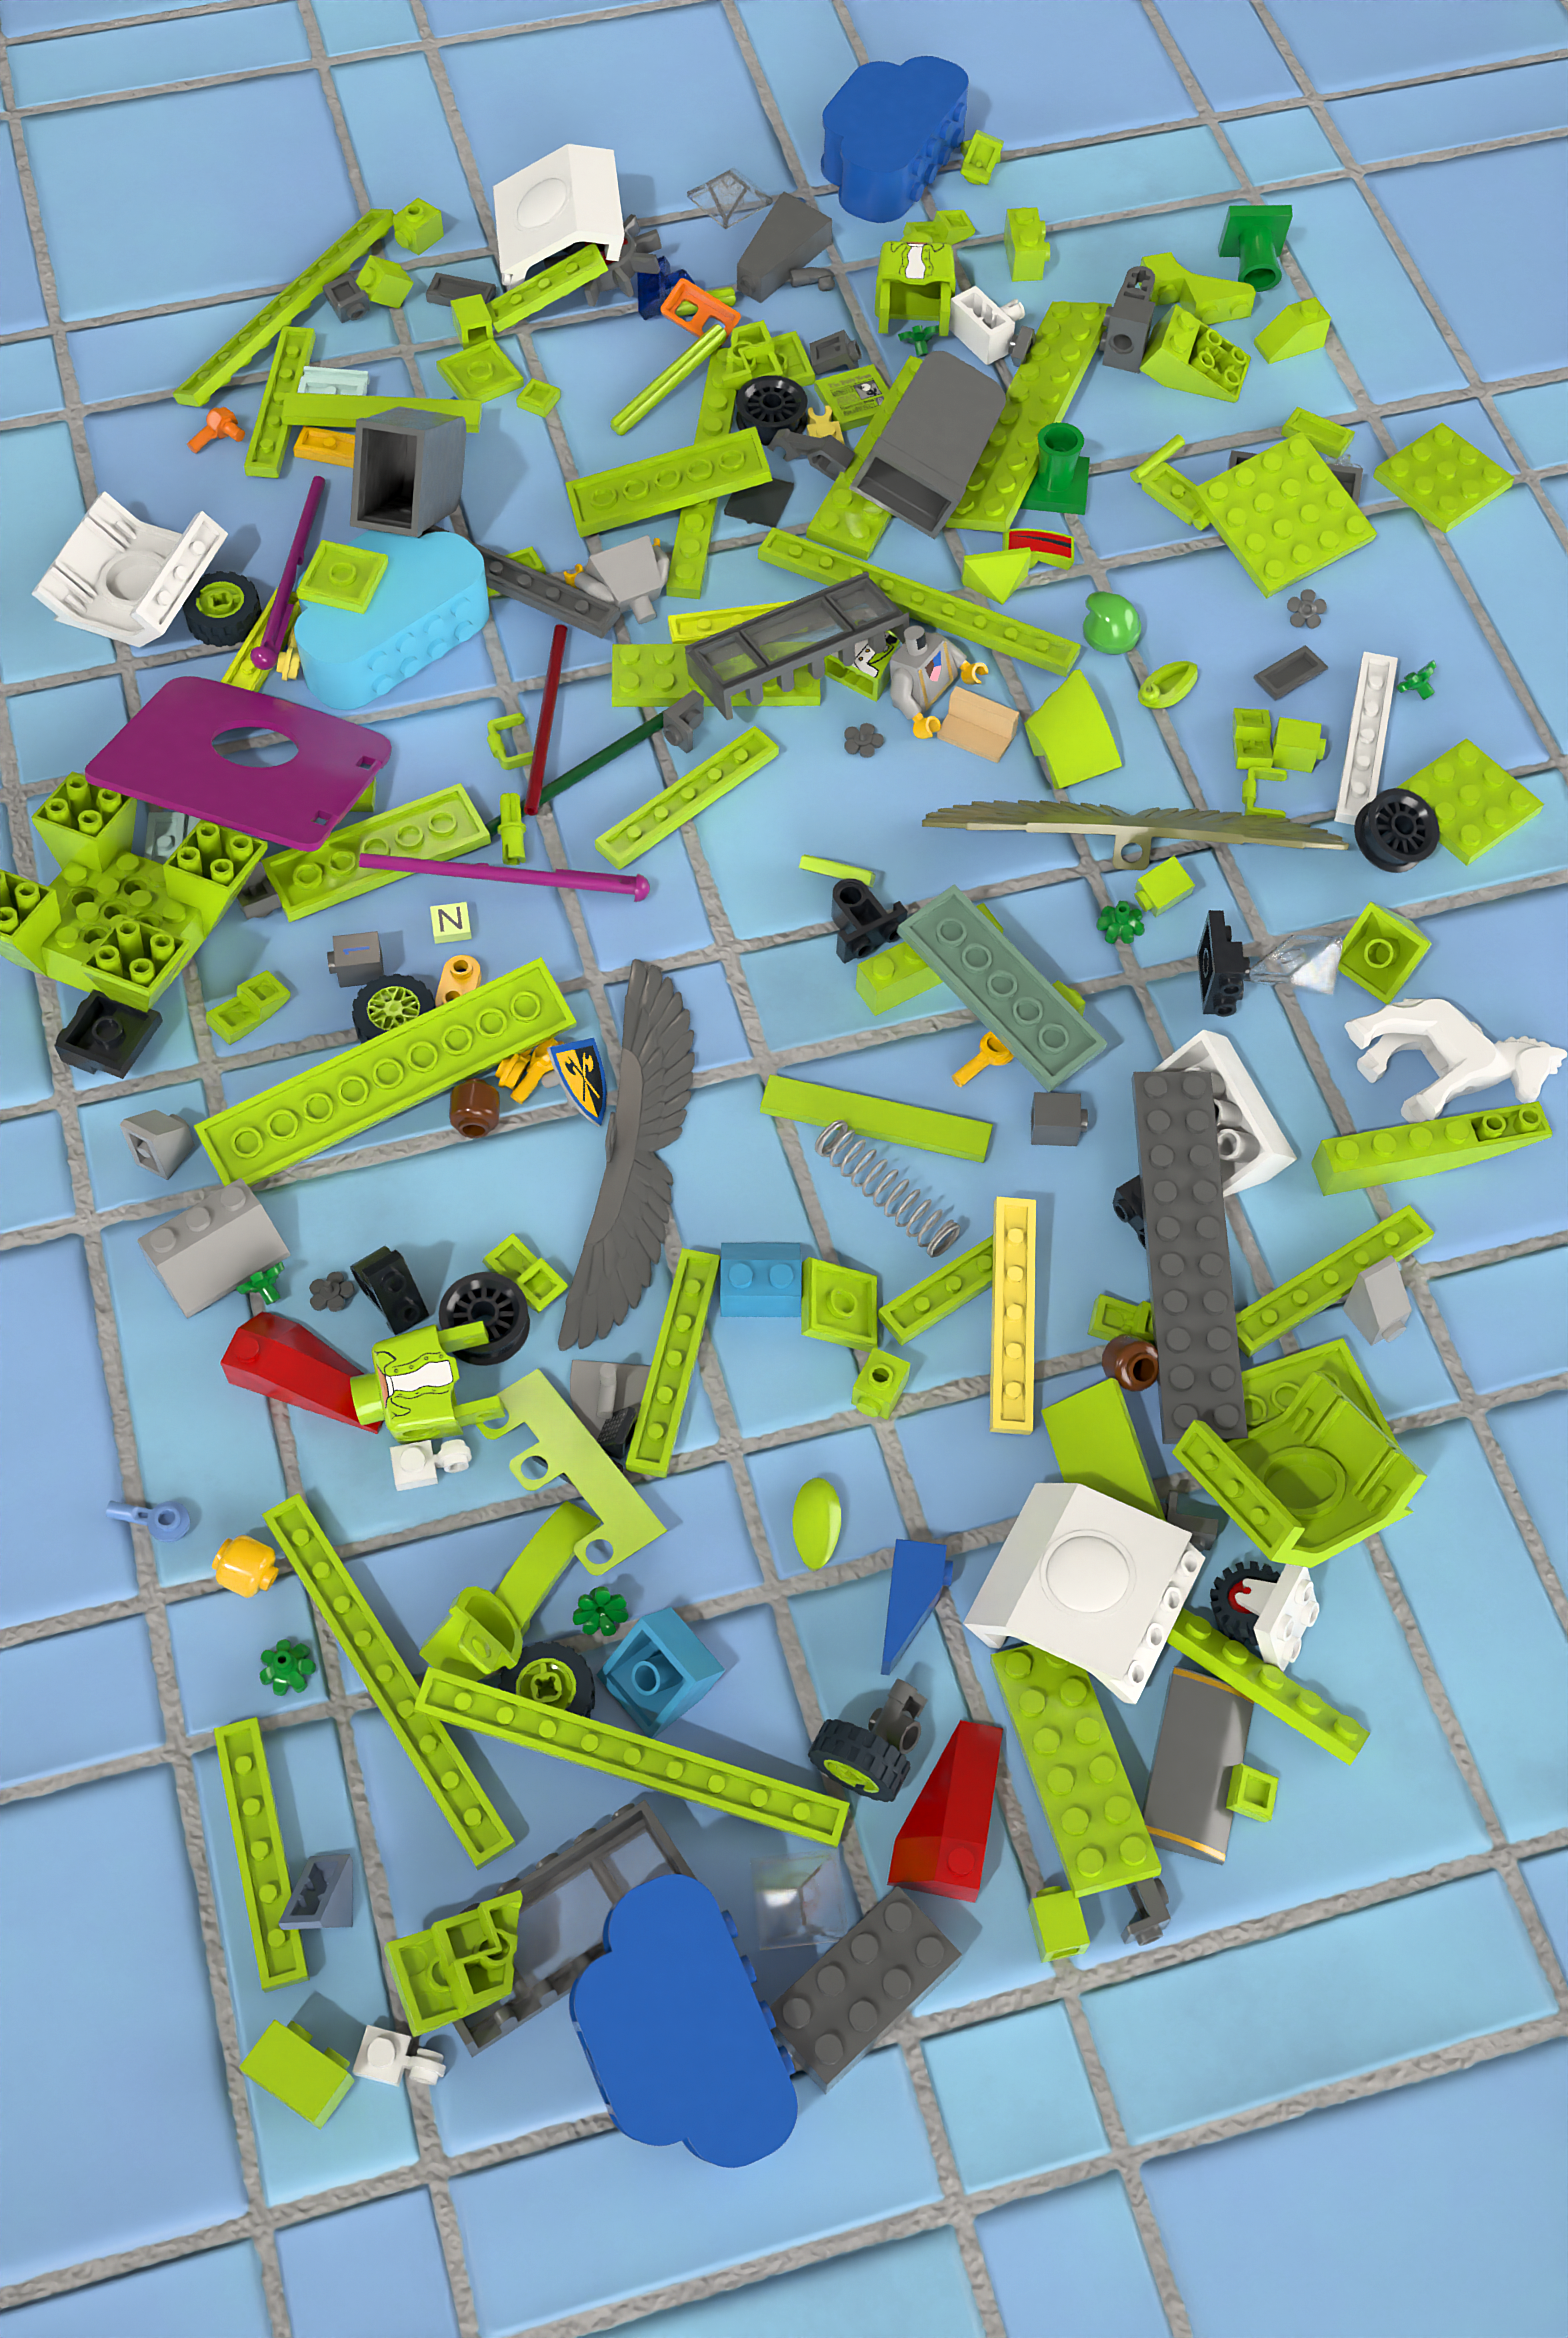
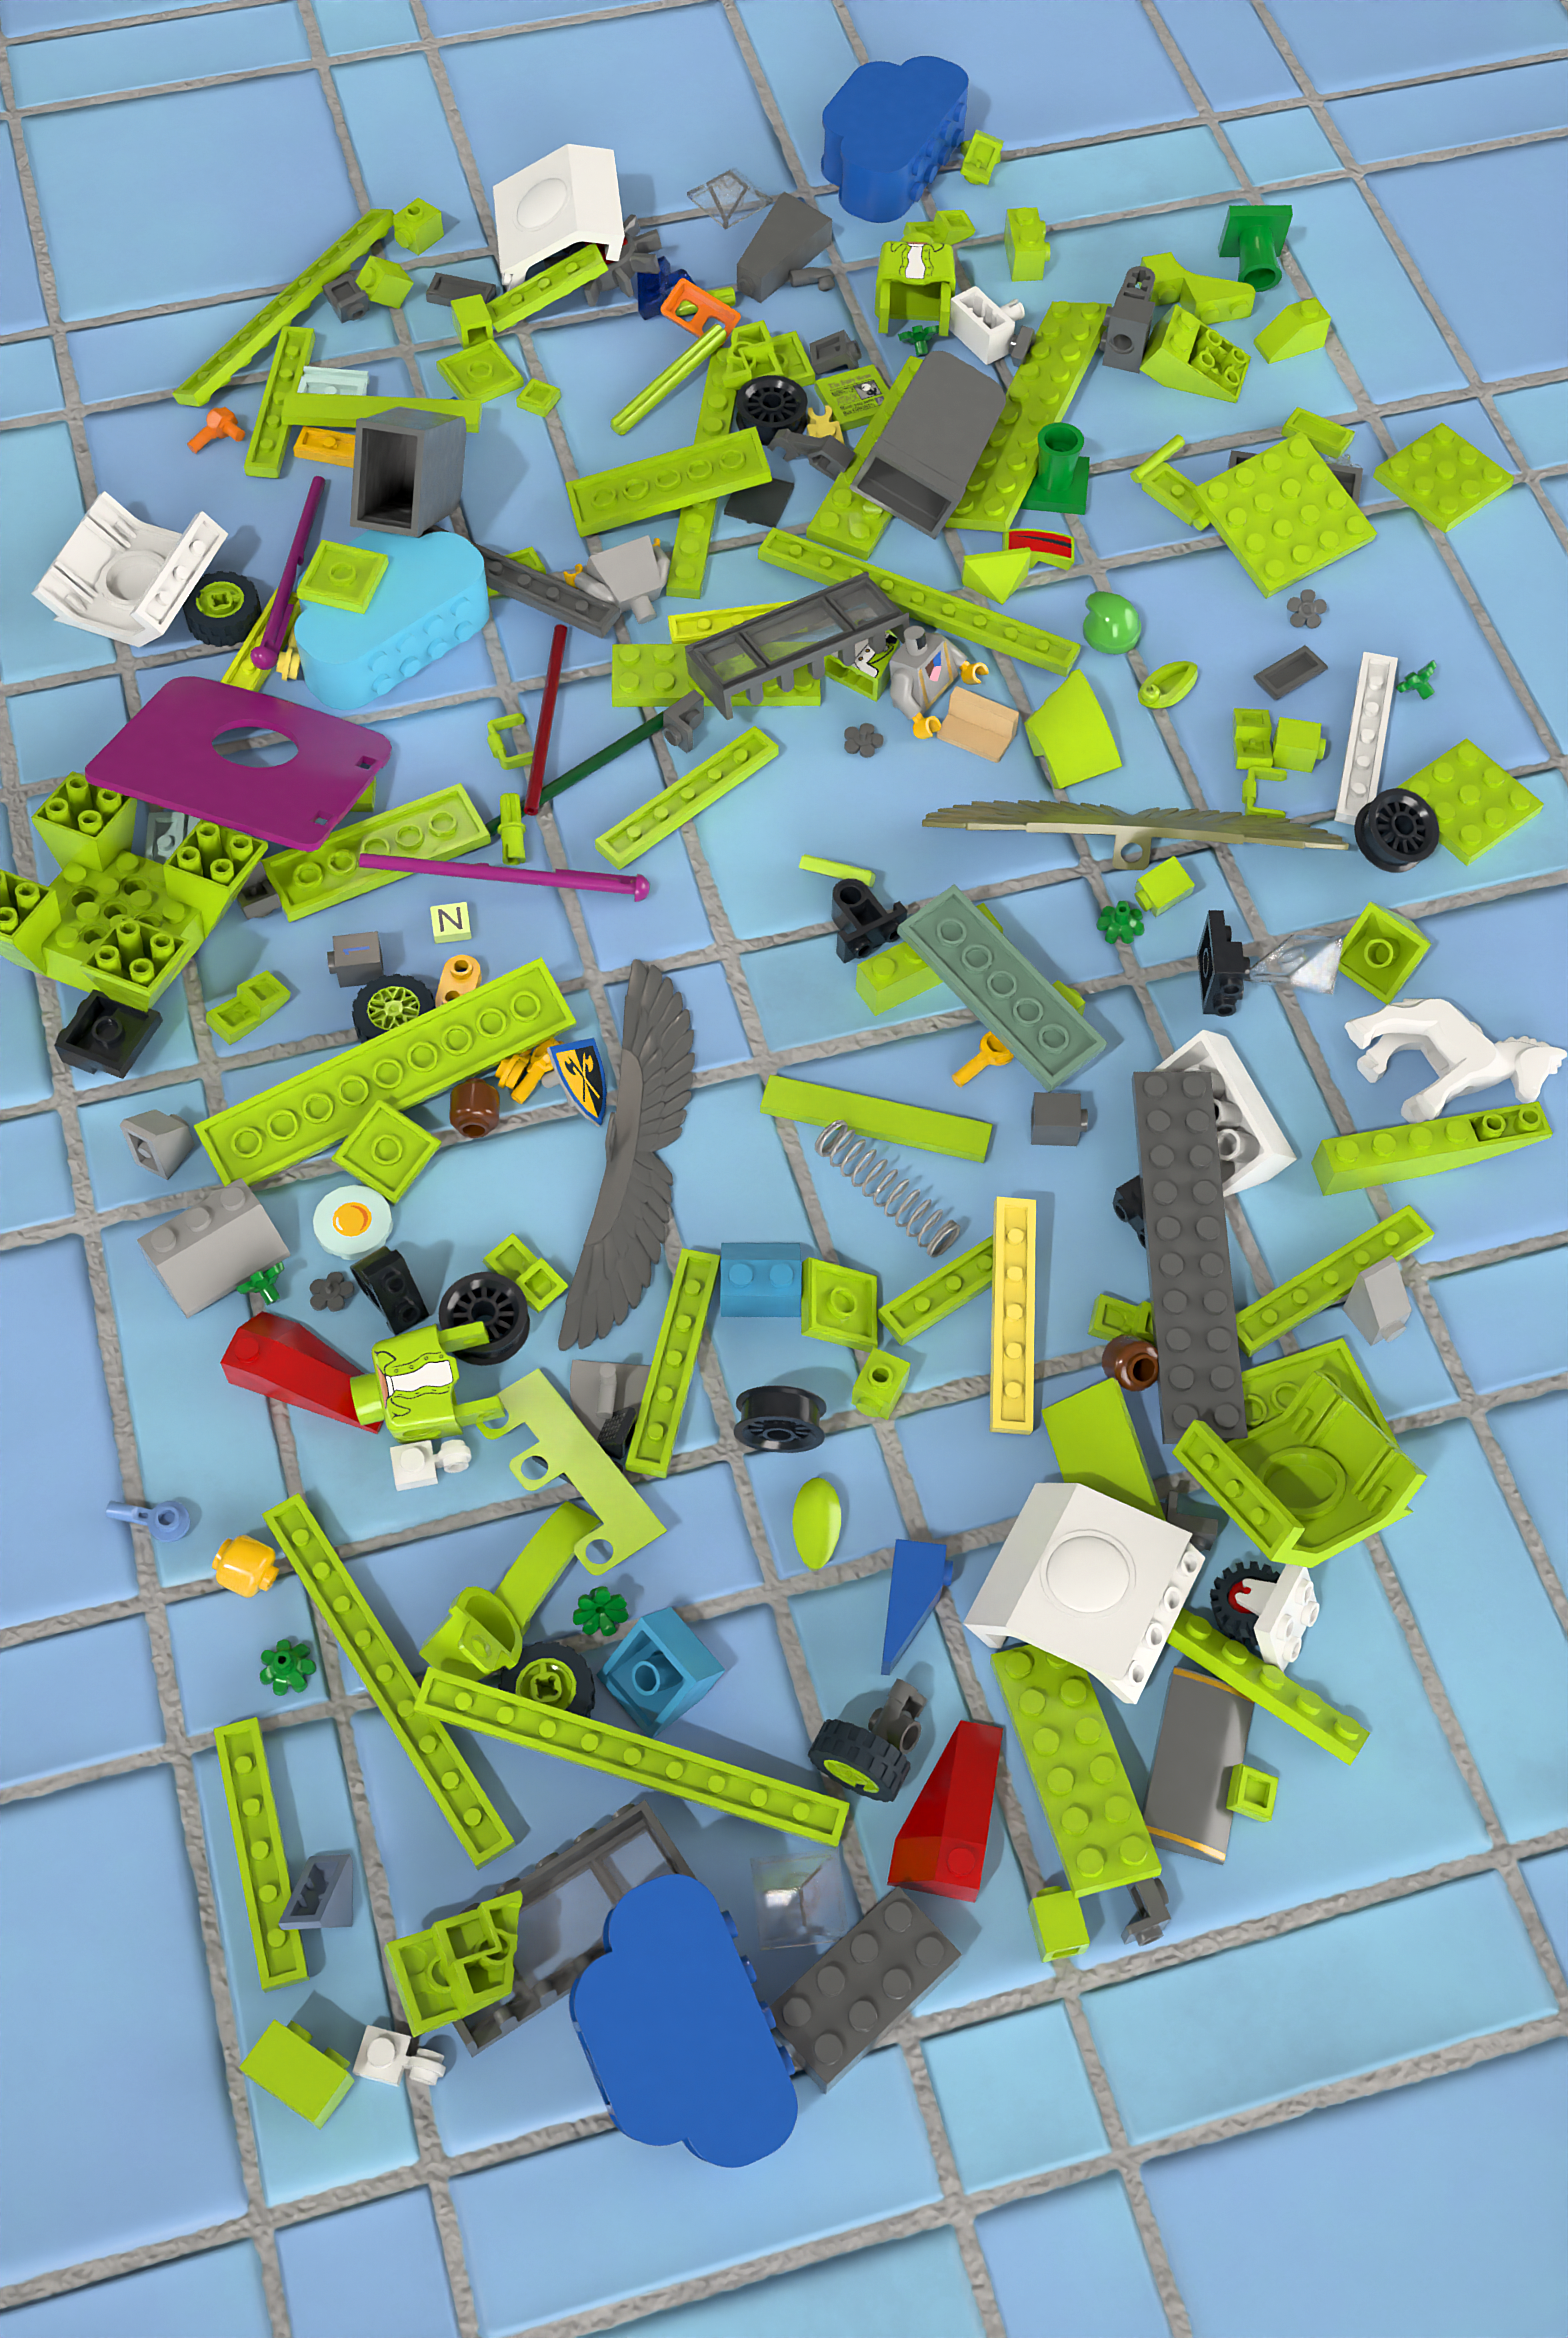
none -> light aqua tile [313,1185,393,1261]
none -> lime tile [331,1097,442,1206]
none -> black wheel [733,1386,827,1453]

